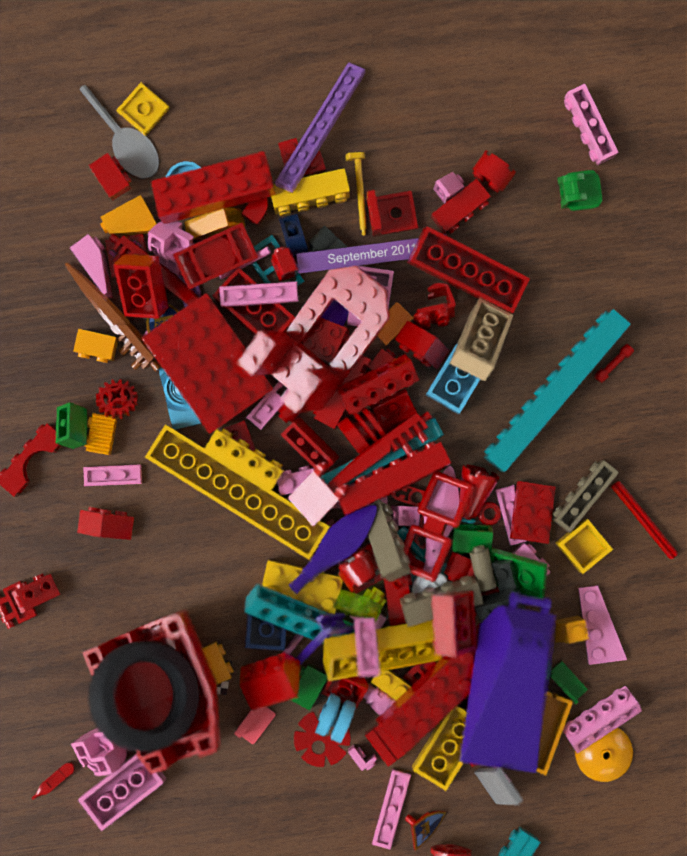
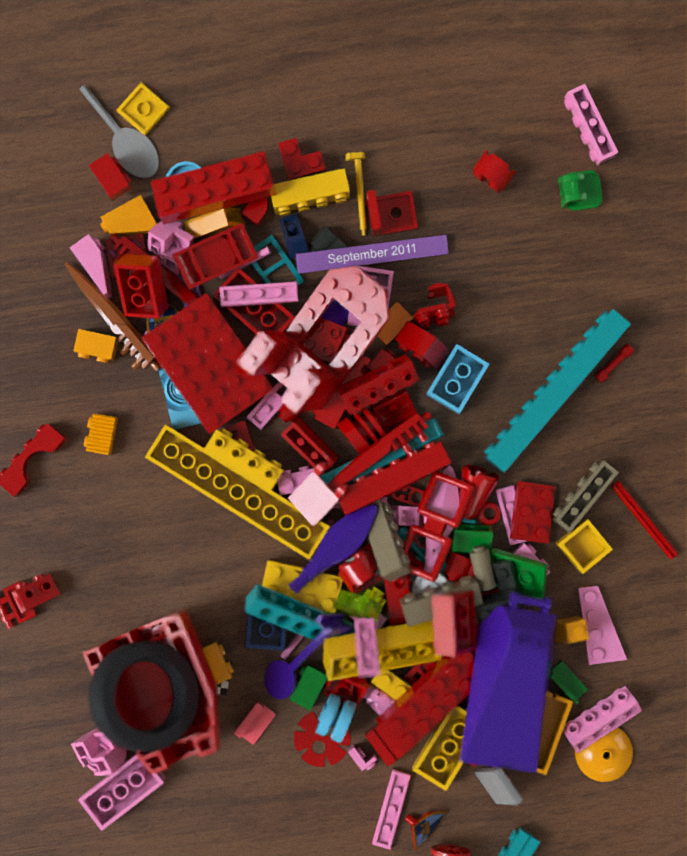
red piece [32,762,75,800] -> none
green brick [56,402,87,449] -> none
red brick [77,507,134,540] -> none
bright pink tile [83,465,143,486] -> none
red gear [96,379,138,419] -> none
red slope [239,653,300,711] -> none
red brick [270,246,299,282] -> none
medium lavender tile [275,62,365,193] -> none
red brick [407,226,530,314] -> none
red brick [431,178,491,235] -> none
bright pink slope [434,172,464,204] -> none
tan brick [450,298,514,381] -> none

